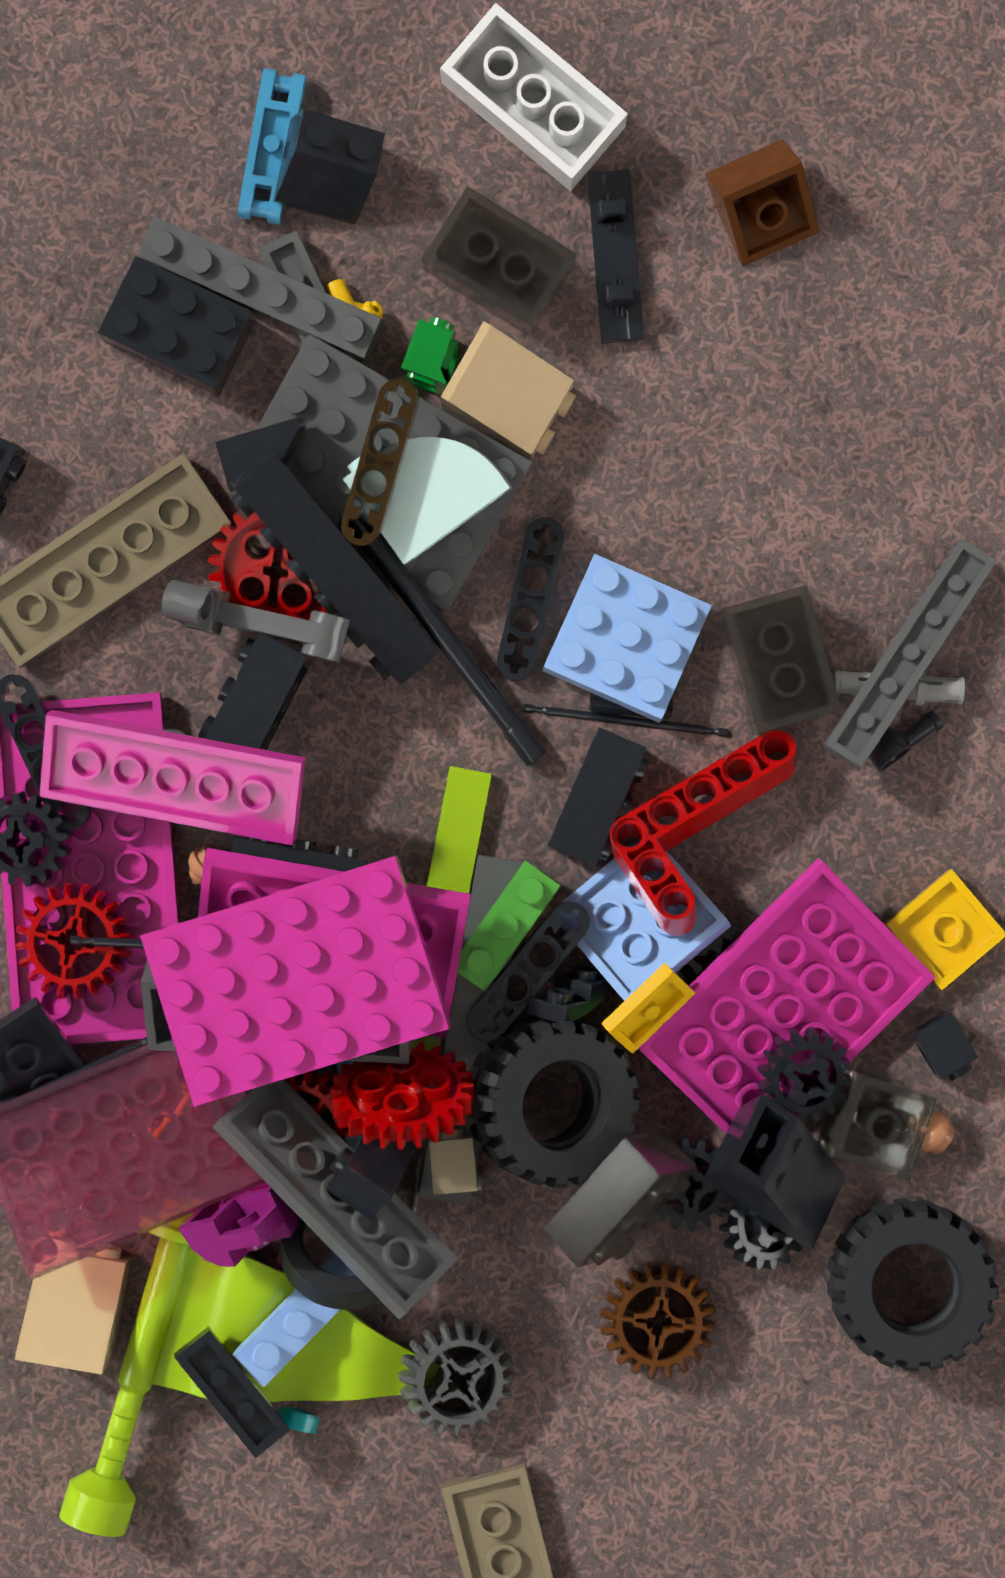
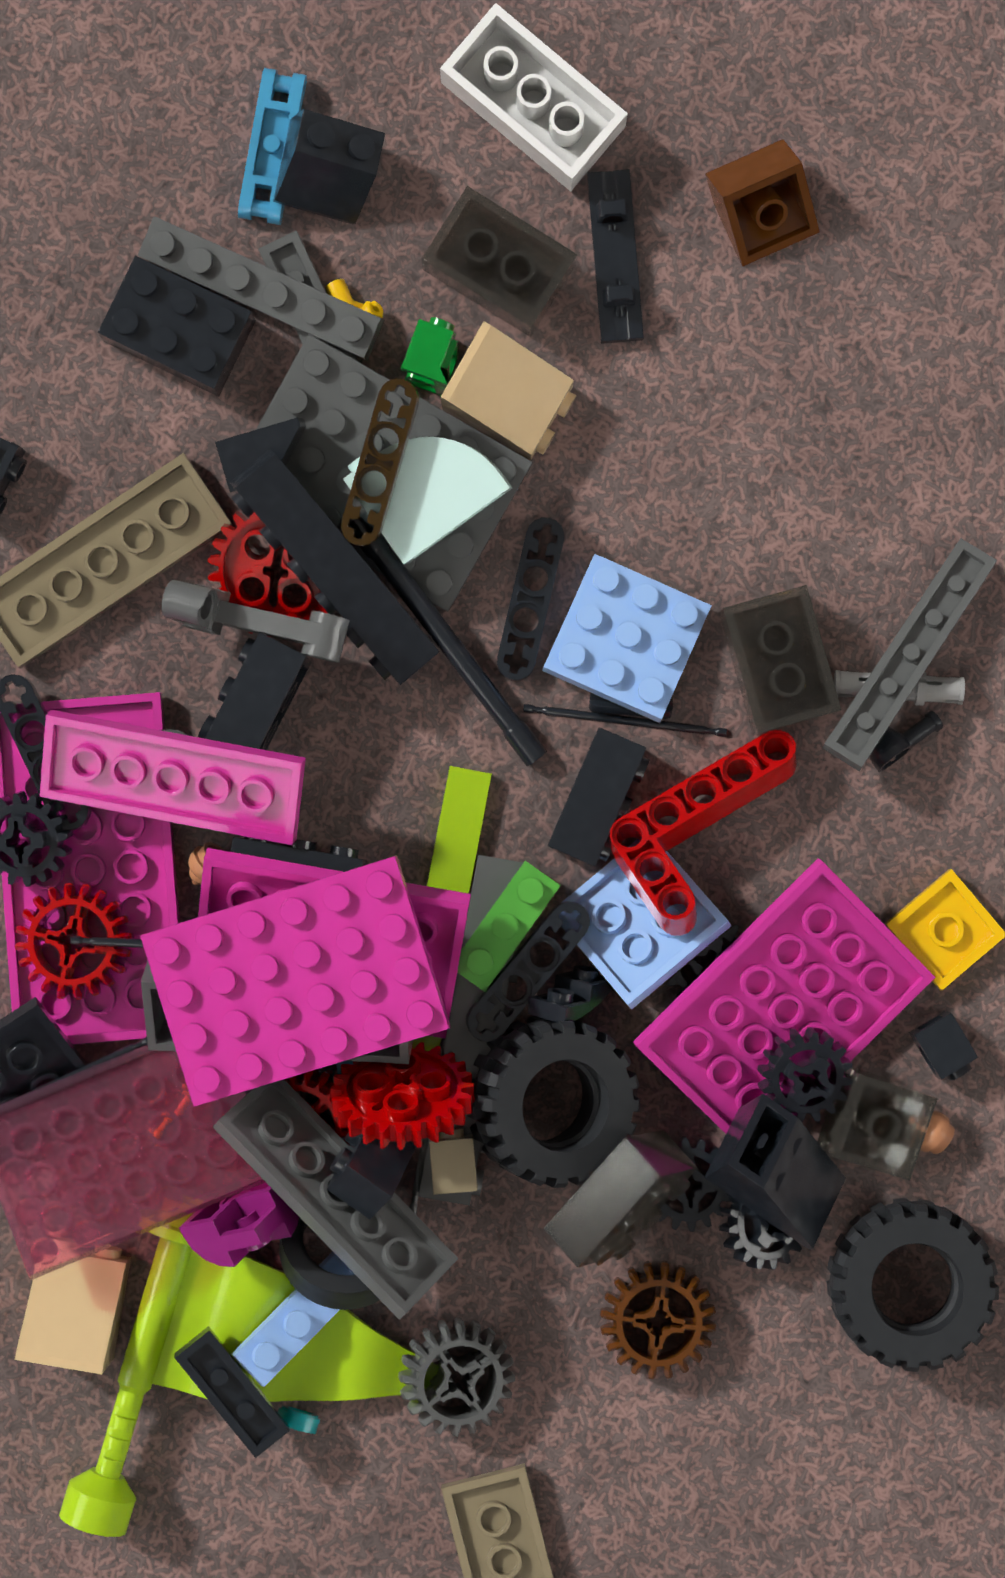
yellow plate [601,963,696,1054] -> none

